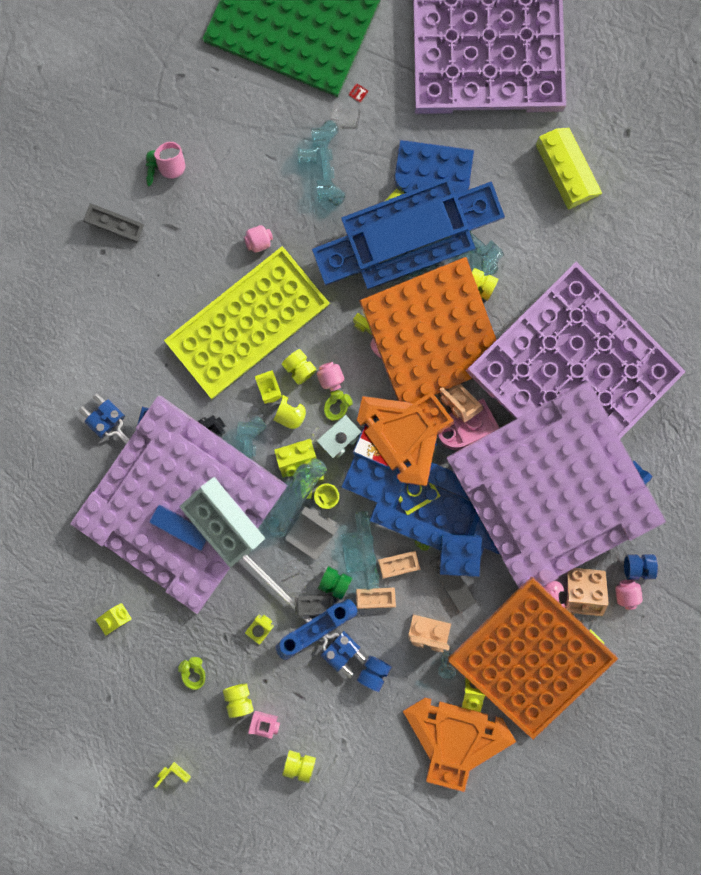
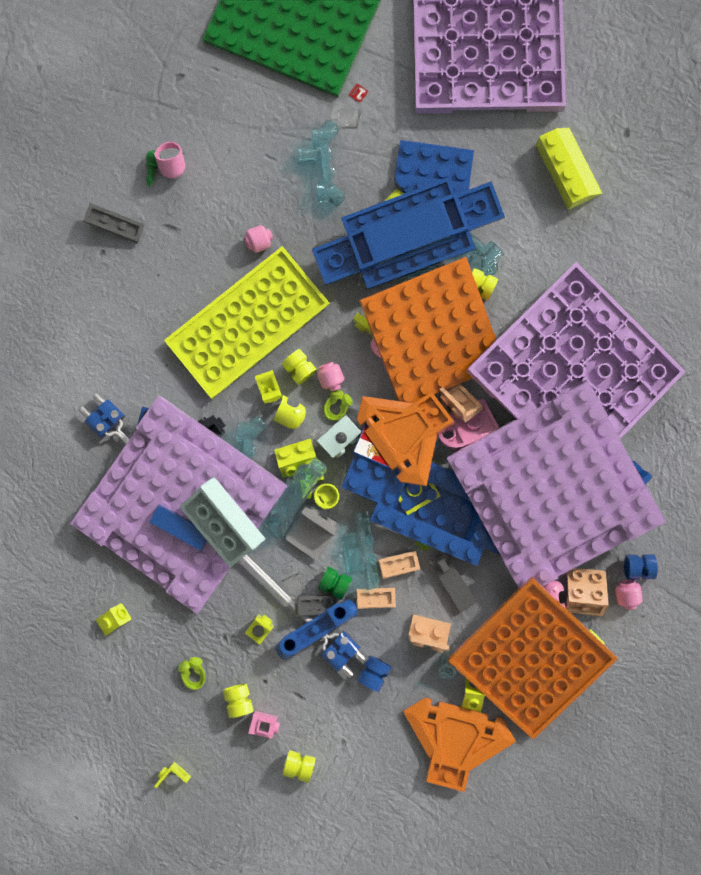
blue plate [439,534,482,576] -> none

